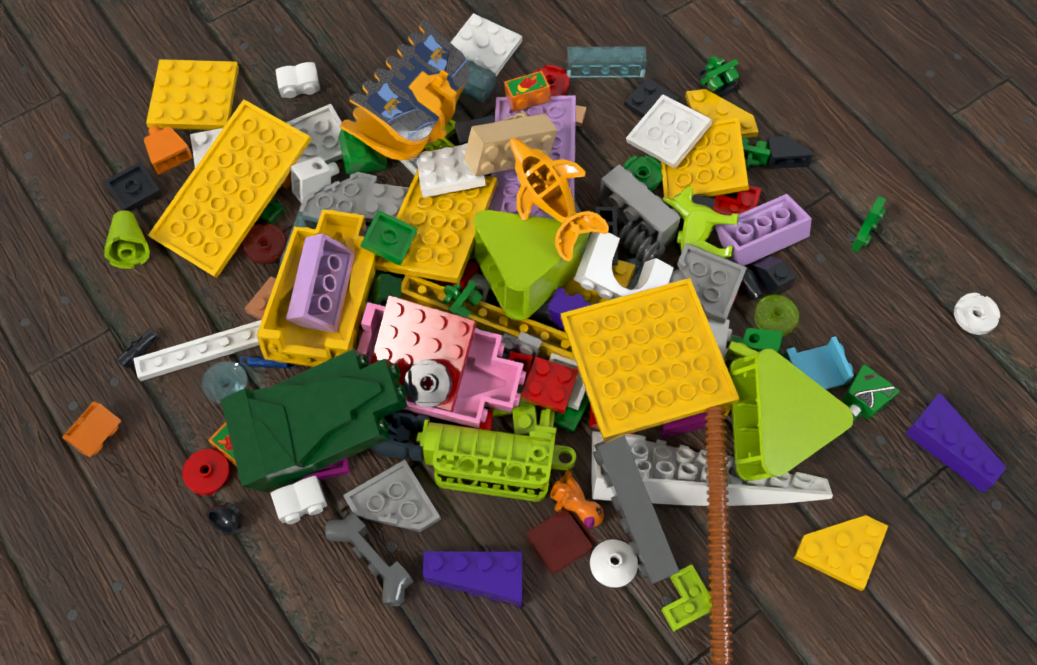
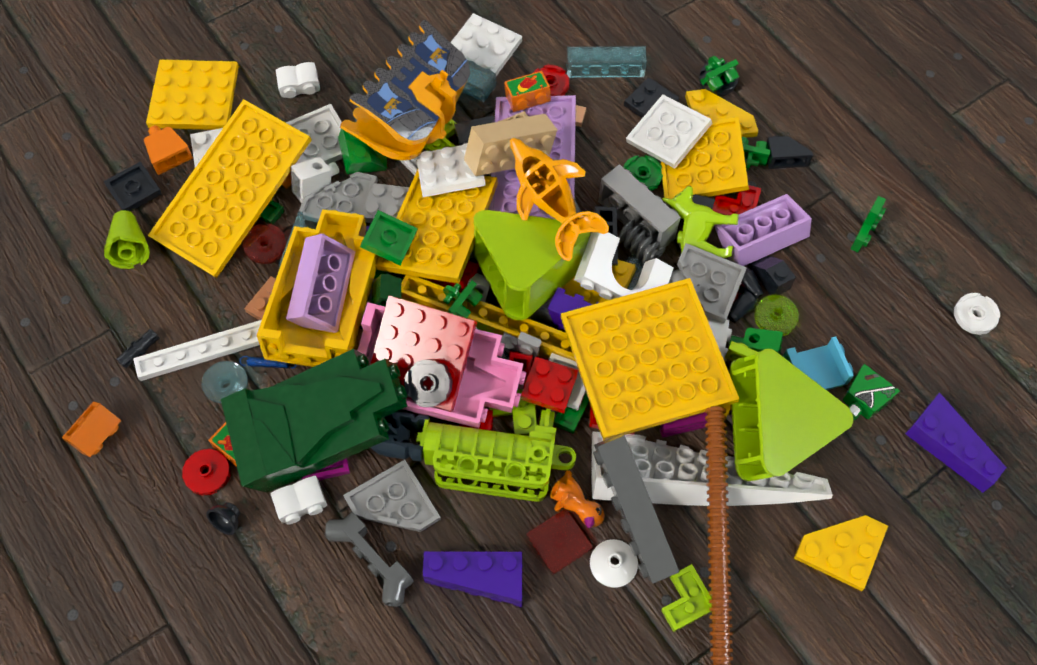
none -> black cone [727,291,757,323]

